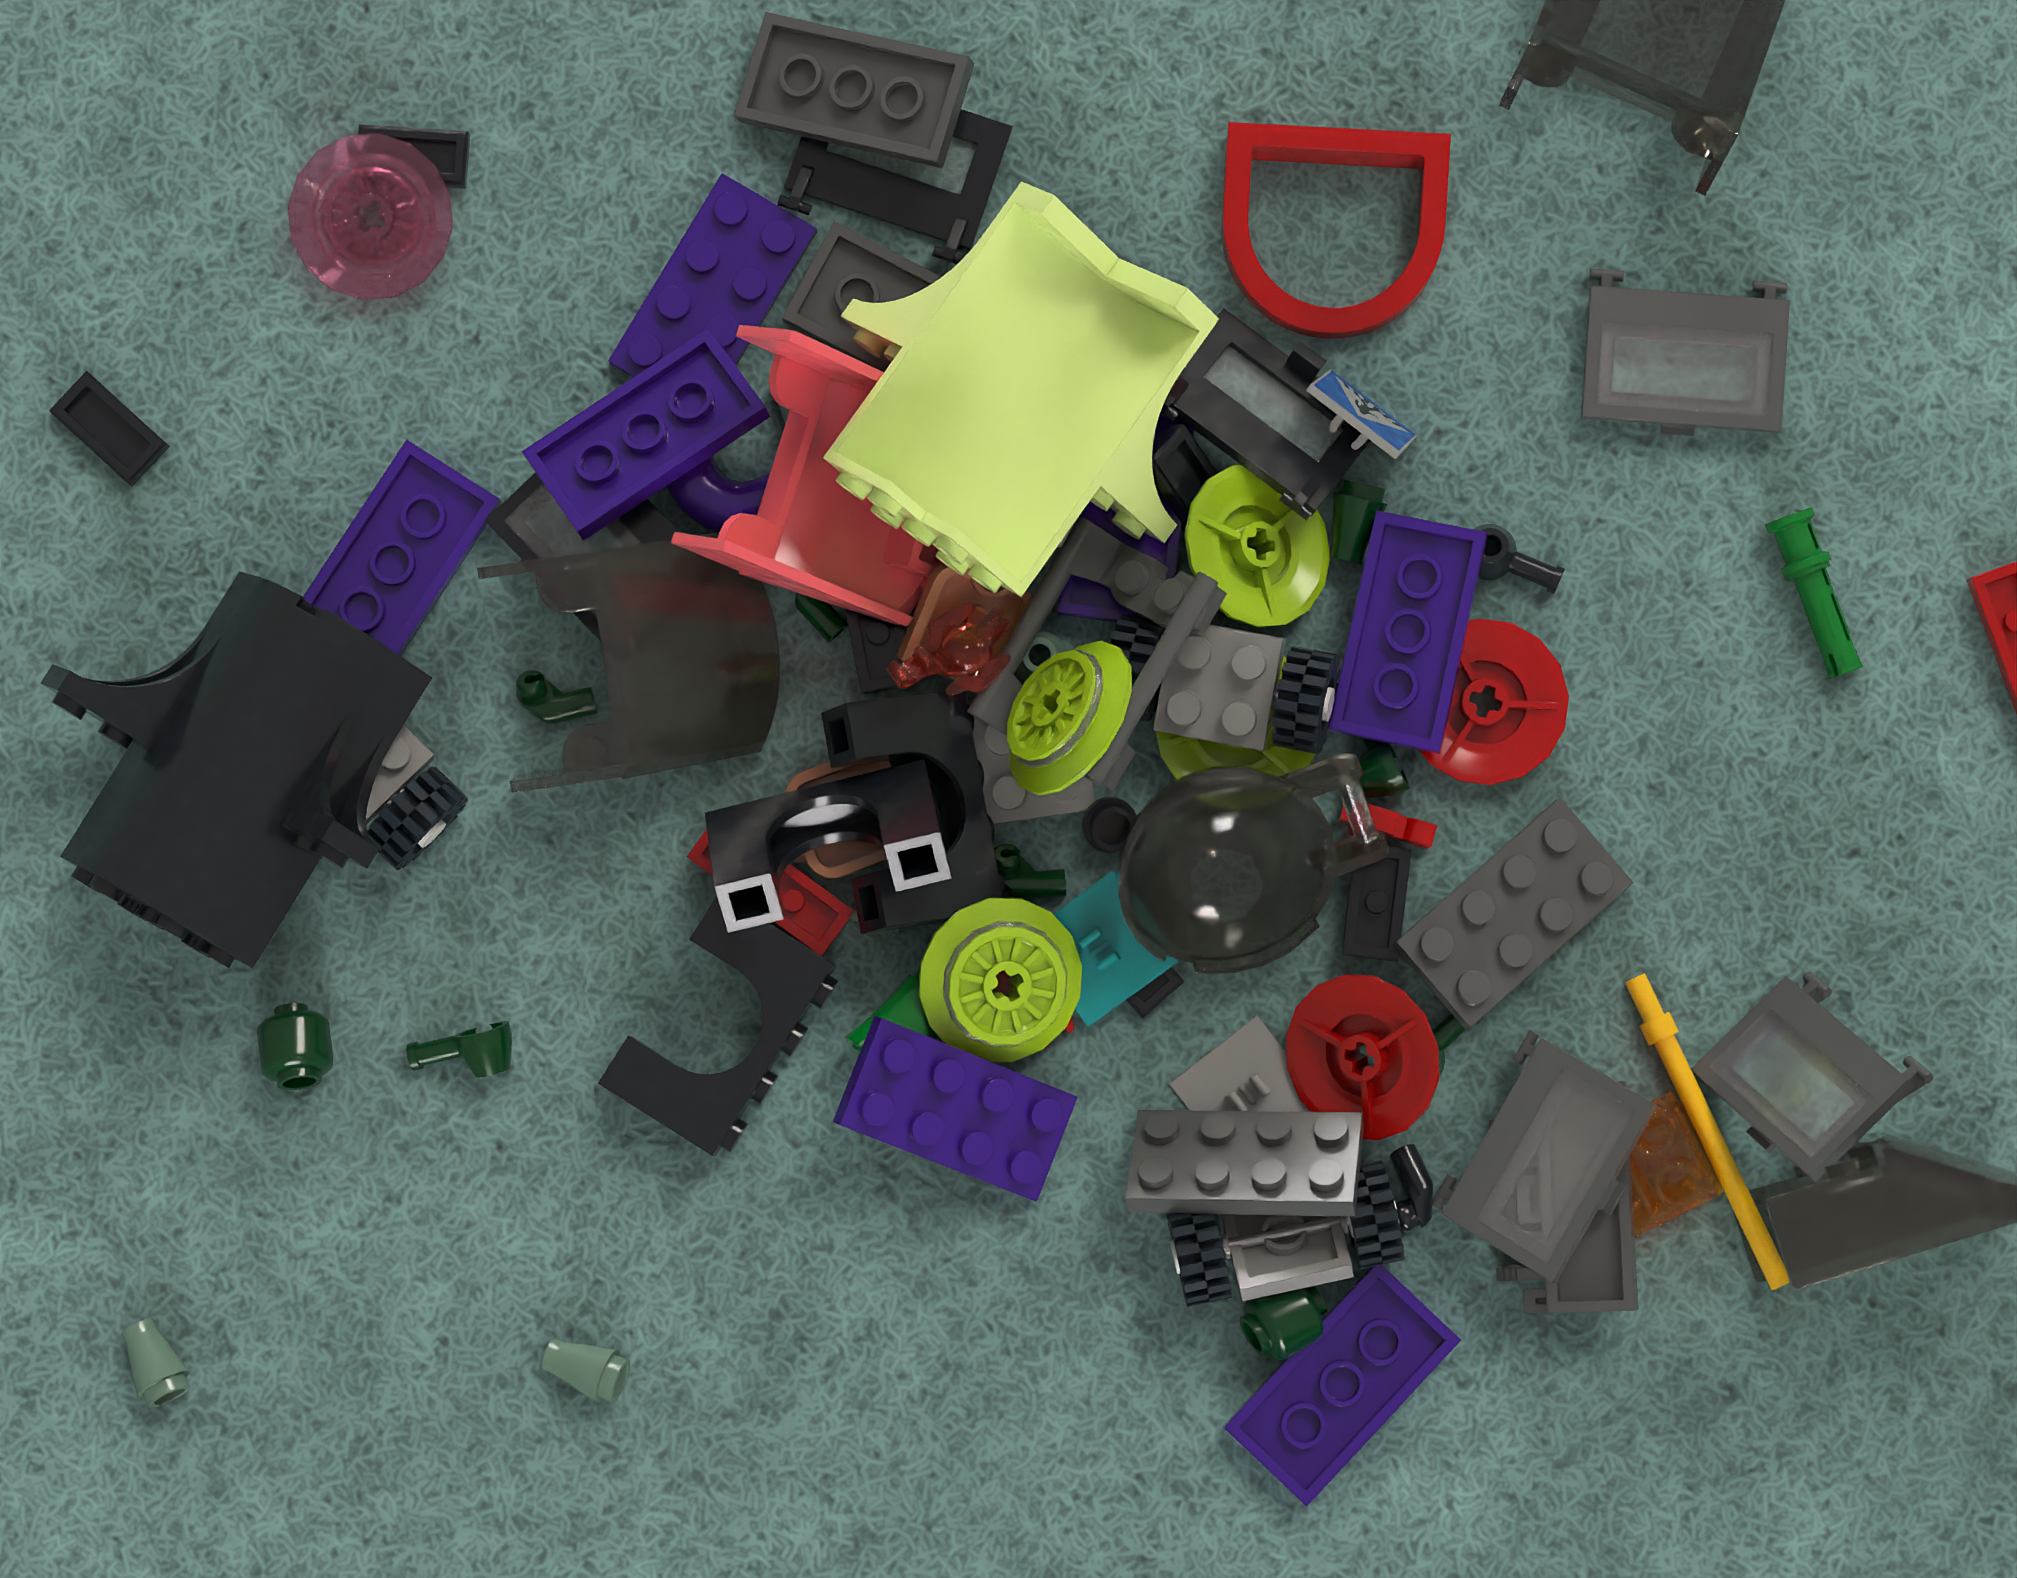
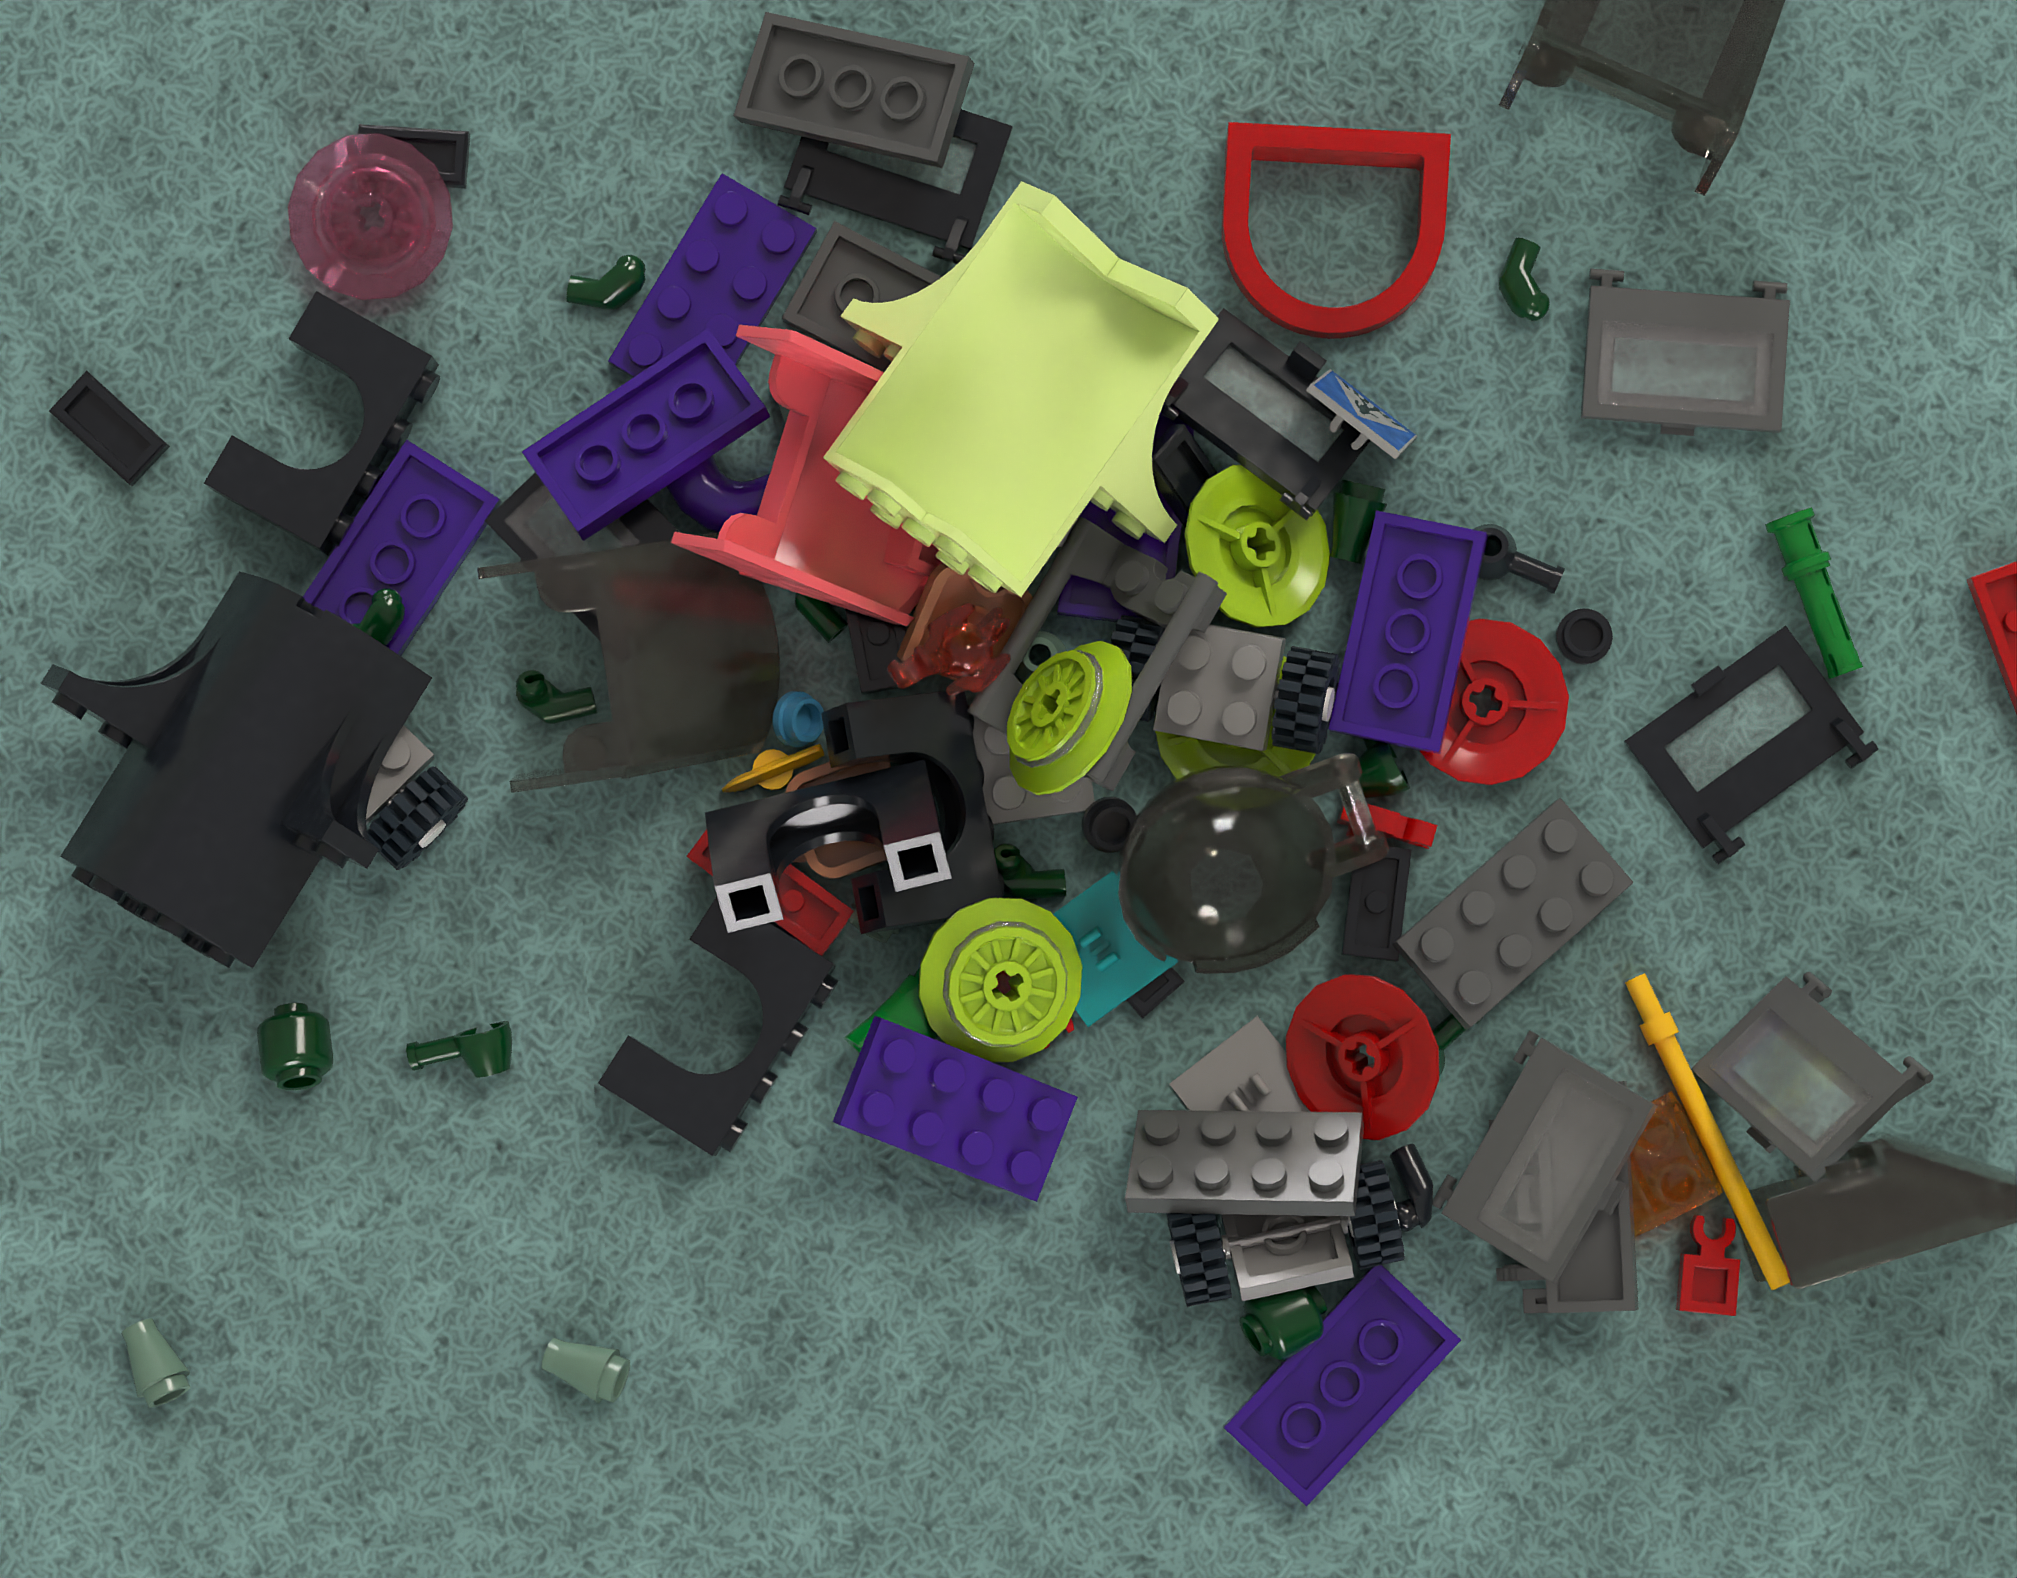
none -> black arch [204,291,440,555]
none -> dark green arm [352,588,405,646]
none -> dark green arm [566,255,646,310]
none -> yellow piece [722,743,824,792]
none -> dark azure plate [773,691,824,747]
none -> dark green arm [1499,238,1550,321]
none -> black plate [1556,608,1613,665]
none -> black piece [1624,626,1879,865]
none -> red plate [1676,1215,1741,1316]

